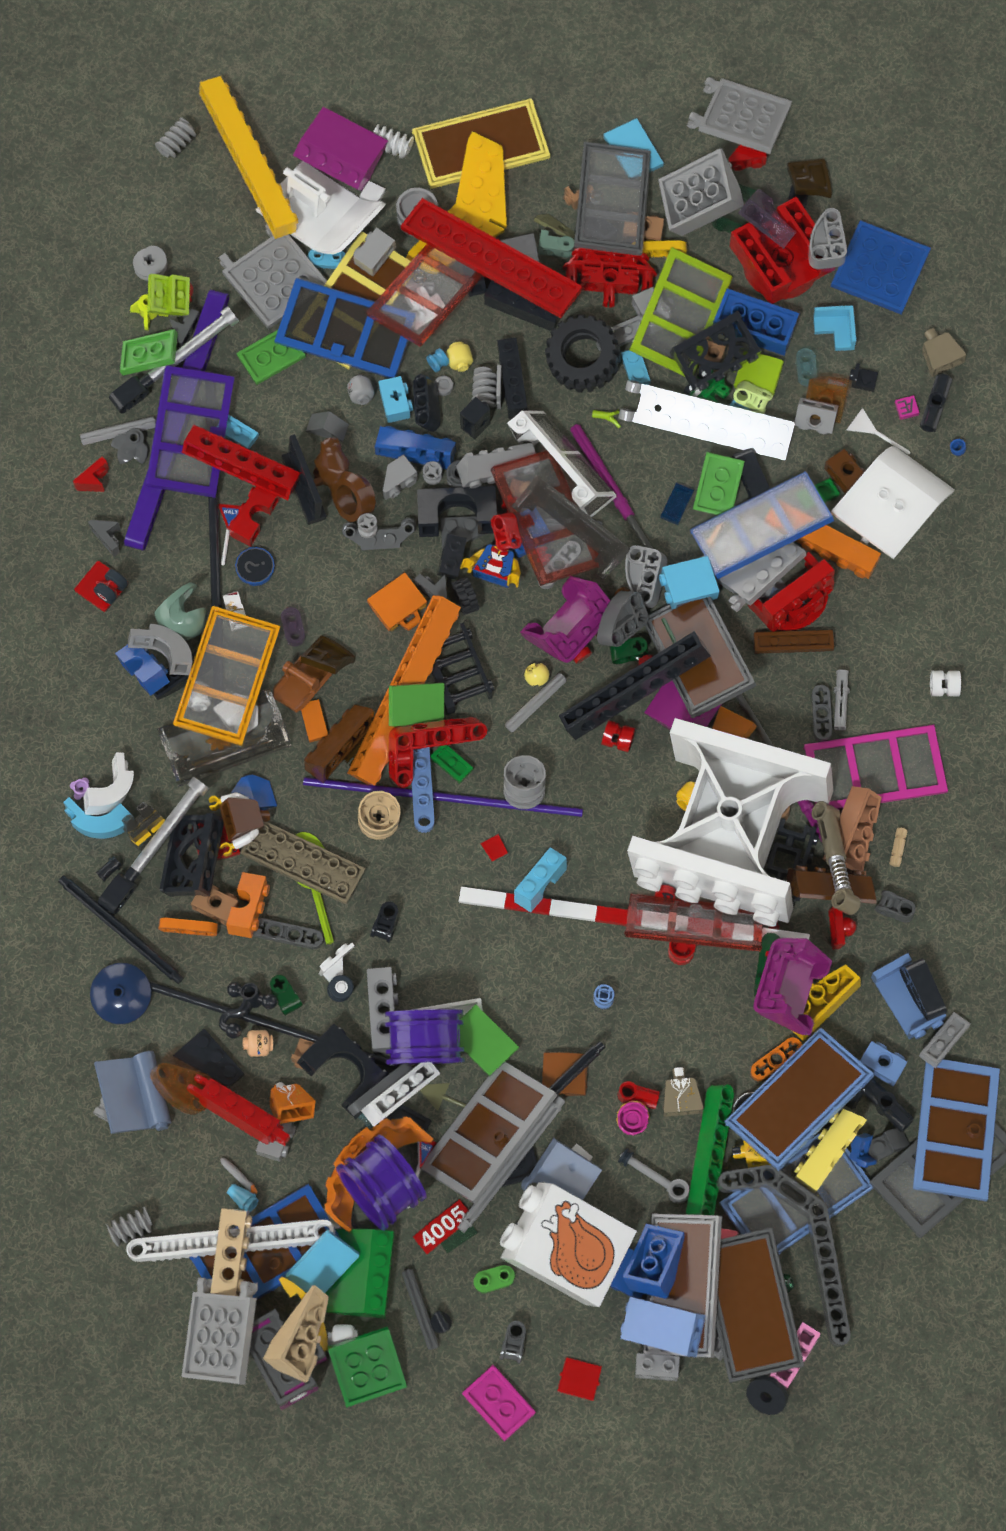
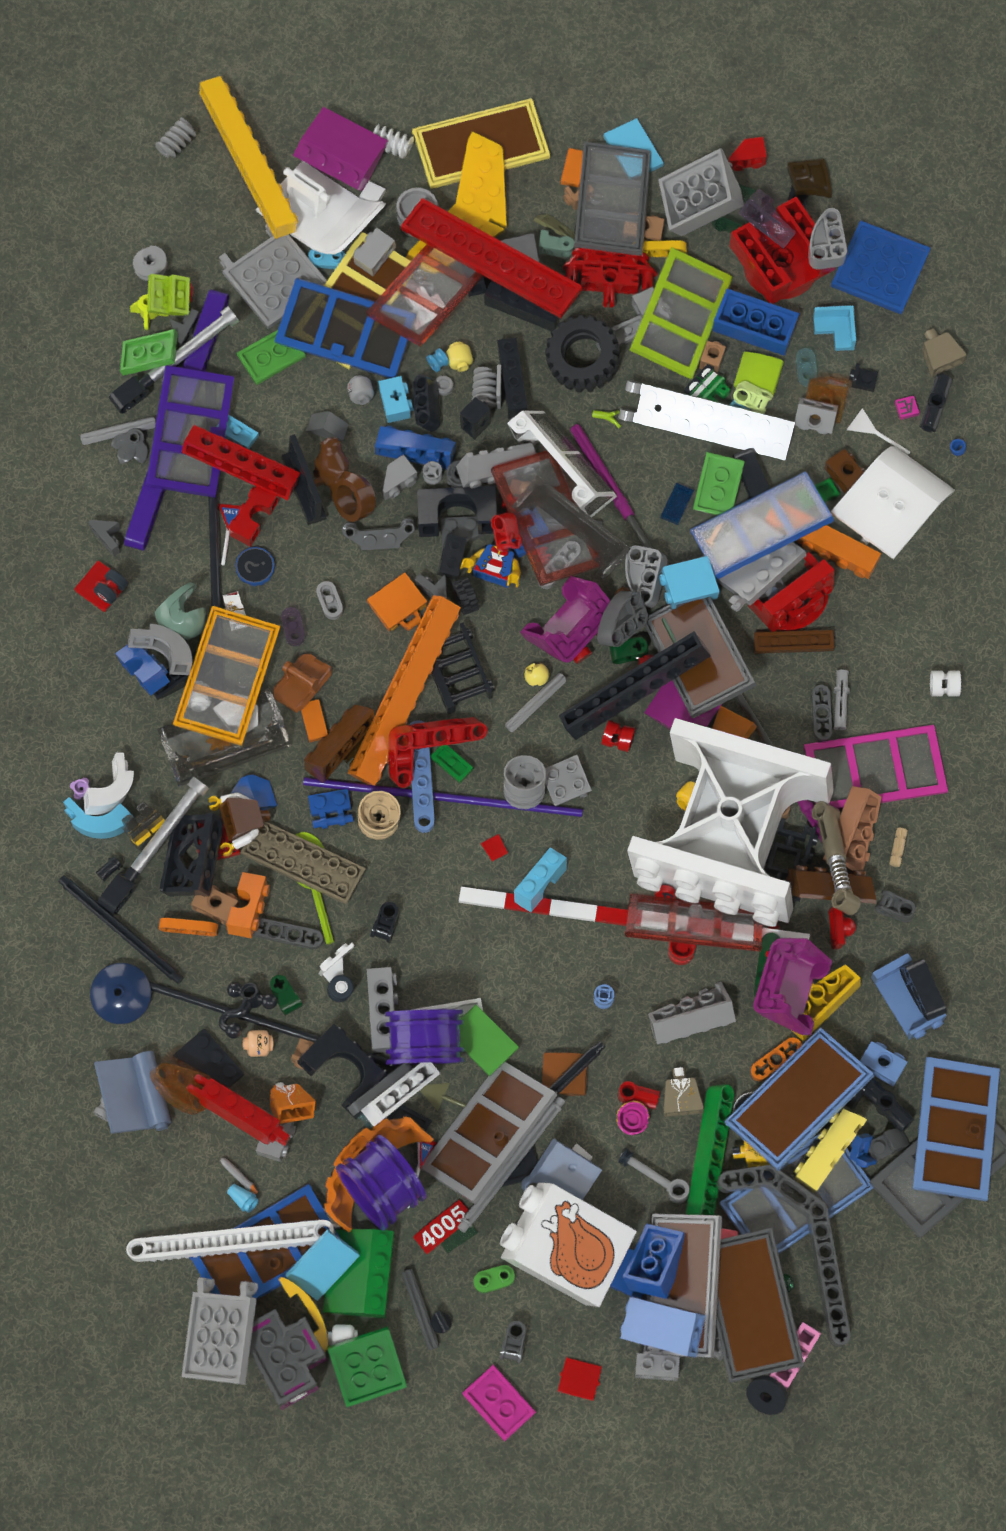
red slope [73,457,109,492] -> none
light grey piece [106,1206,153,1247] -> none
tan brick [210,1208,252,1296] -> none
tan wedge [263,1285,329,1382] -> none
dark brown plate [301,635,355,674] -> none
light grey wheel [357,513,378,538] -> none
bright green tile [389,682,444,726] -> none
medium azure plate [620,350,651,384] -> none
black fence [669,311,761,392] -> none
light grey plate [687,77,792,154] -> none
light grey tile [919,1012,971,1068] -> none
none -> blue plate [308,789,353,829]
none -> light grey plate [316,581,343,620]
none -> light grey hinge [545,755,592,806]
none -> orange tile [561,148,583,188]
none -> light grey wedge [648,982,736,1044]

